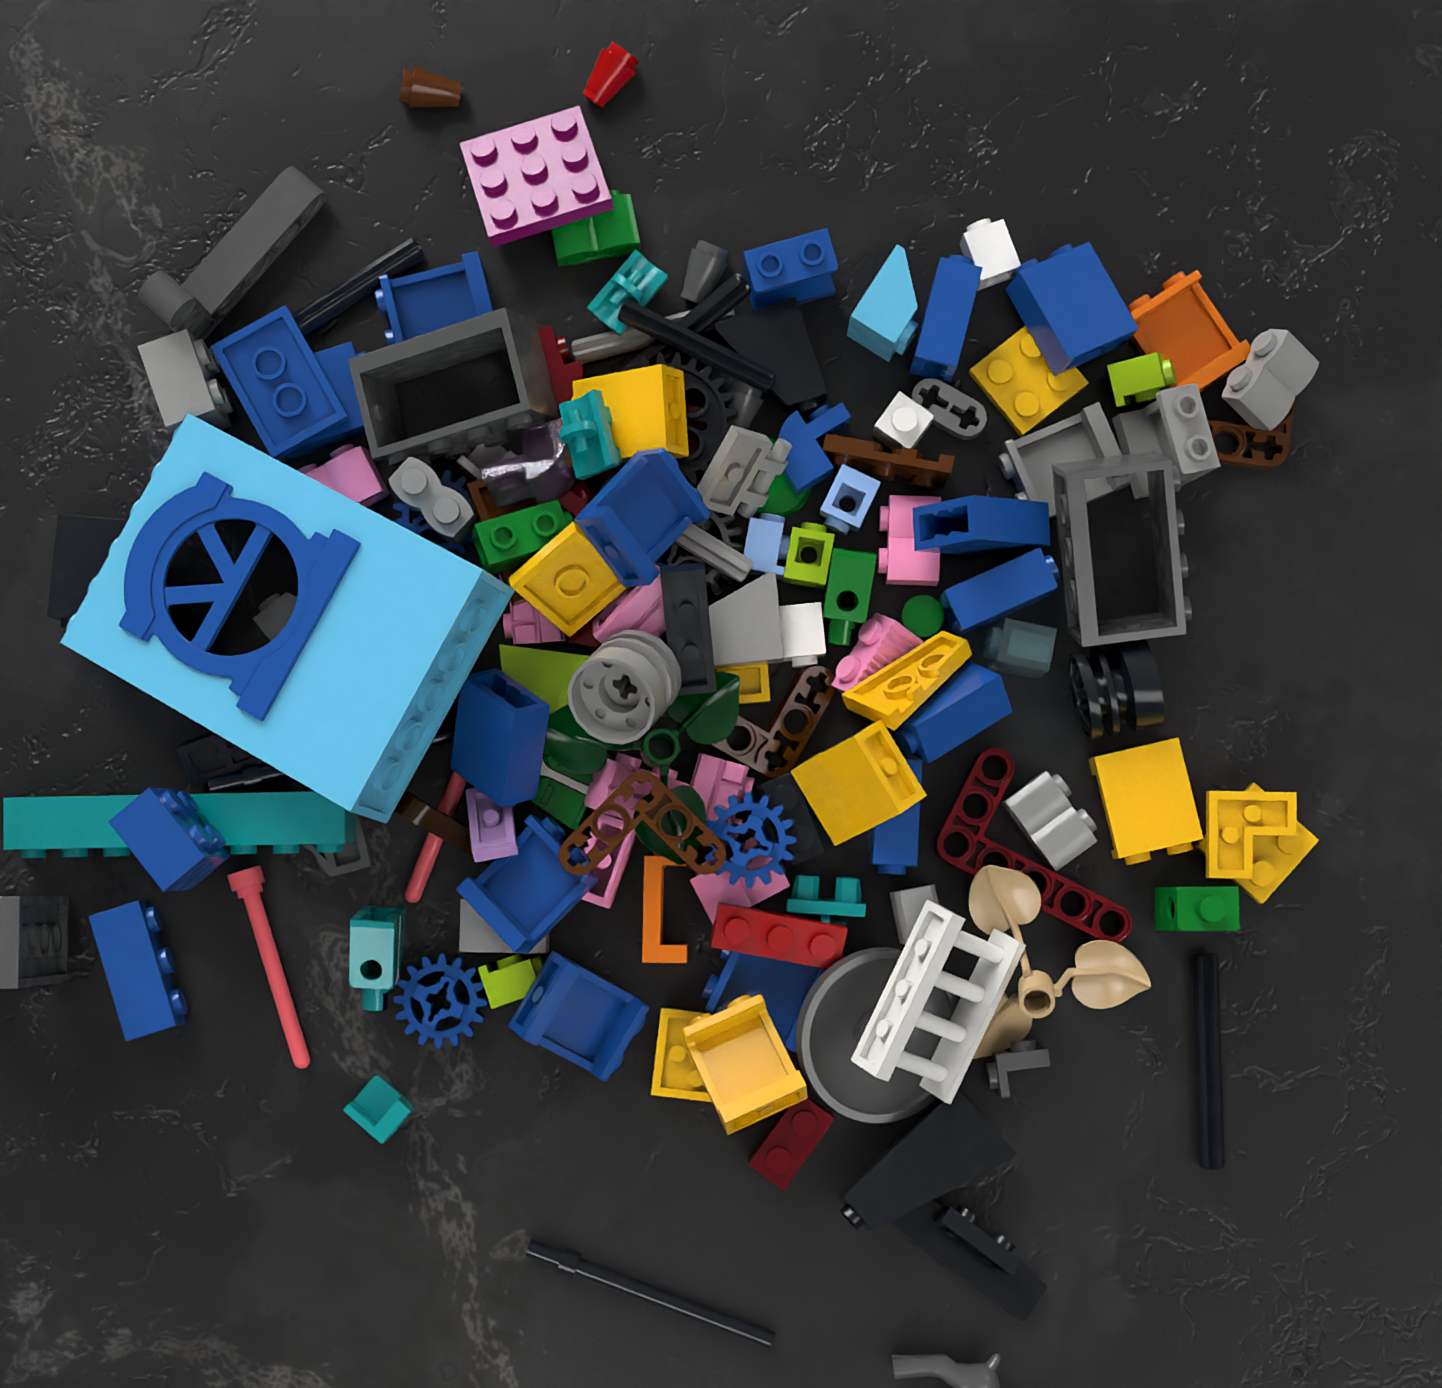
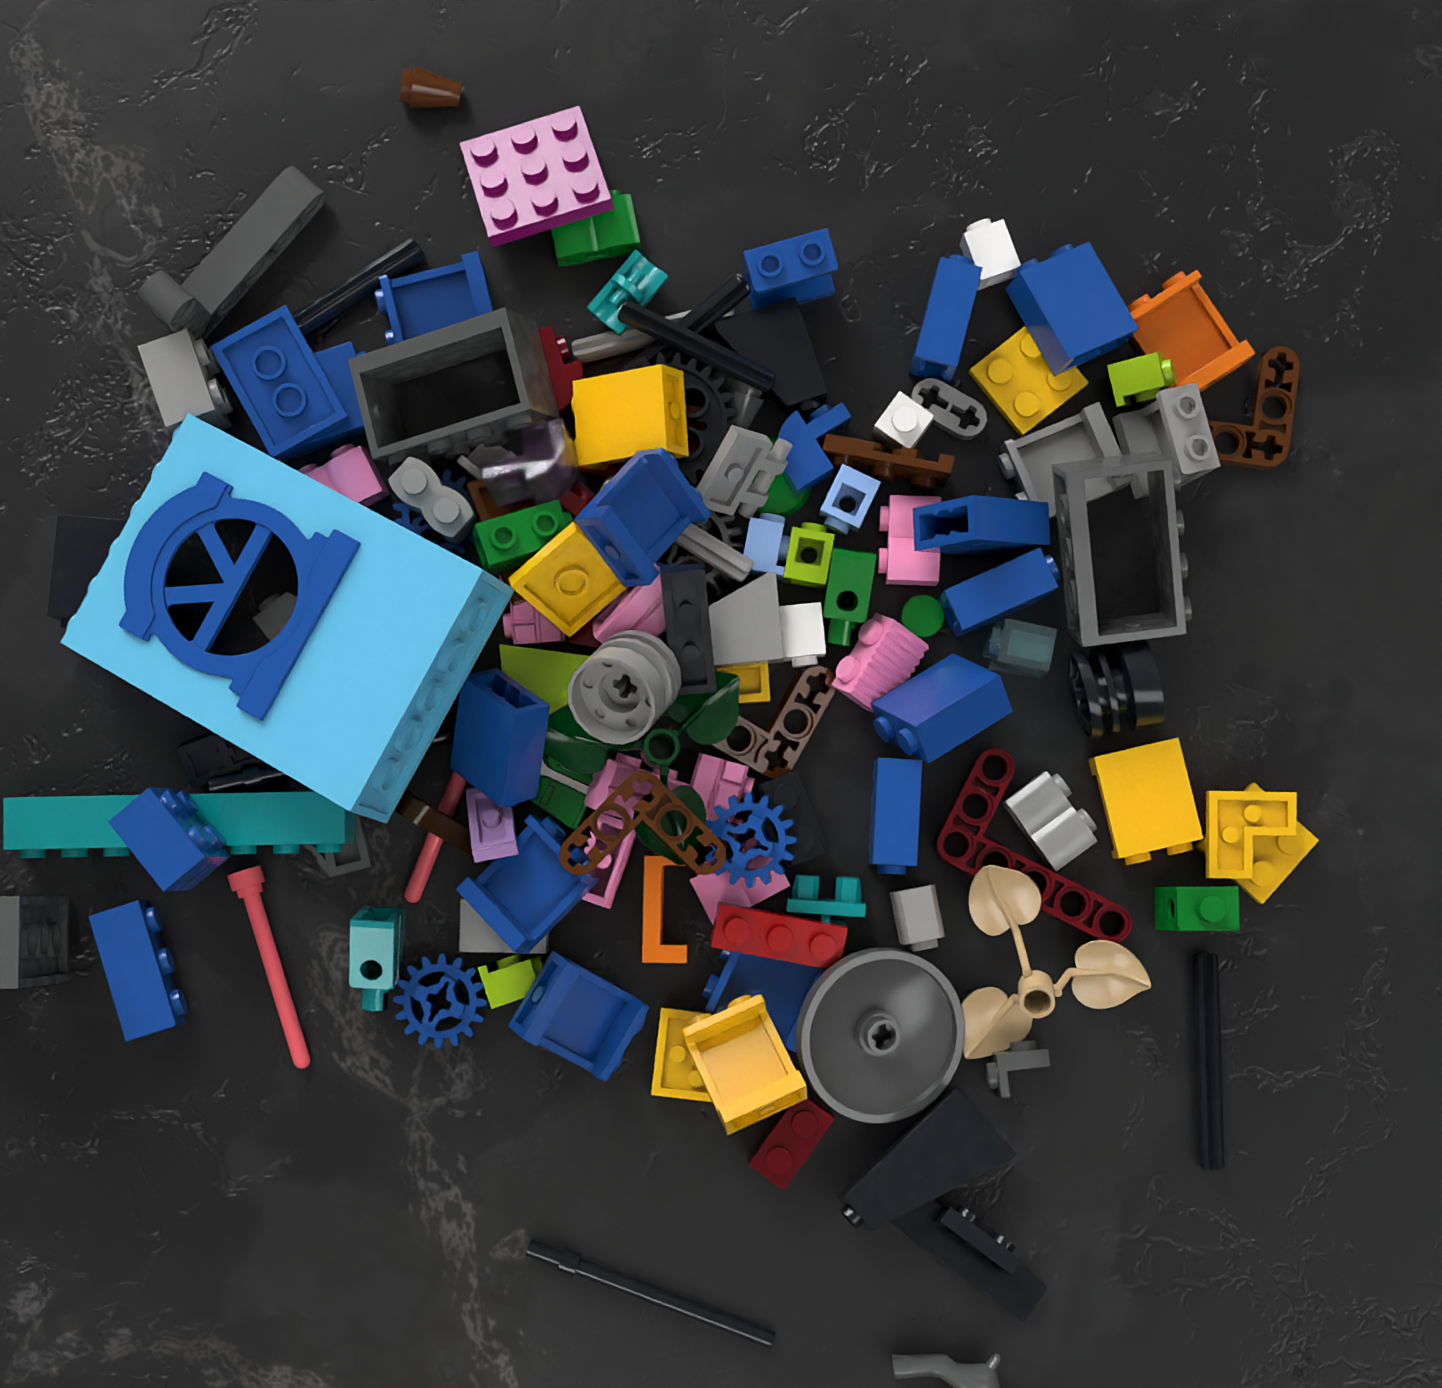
teal panel [343,1075,416,1144] -> none
teal hips [558,389,622,480] -> none
red cone [582,42,639,109] -> none
dark grey cone [680,240,730,305] -> none
yellow panel [790,719,927,846] -> none
yellow wing [841,630,973,731] -> none
medium azure slope [846,244,919,362] -> none
white fence [851,900,1026,1104] -> none
light grey brick [1221,329,1319,431] -> none

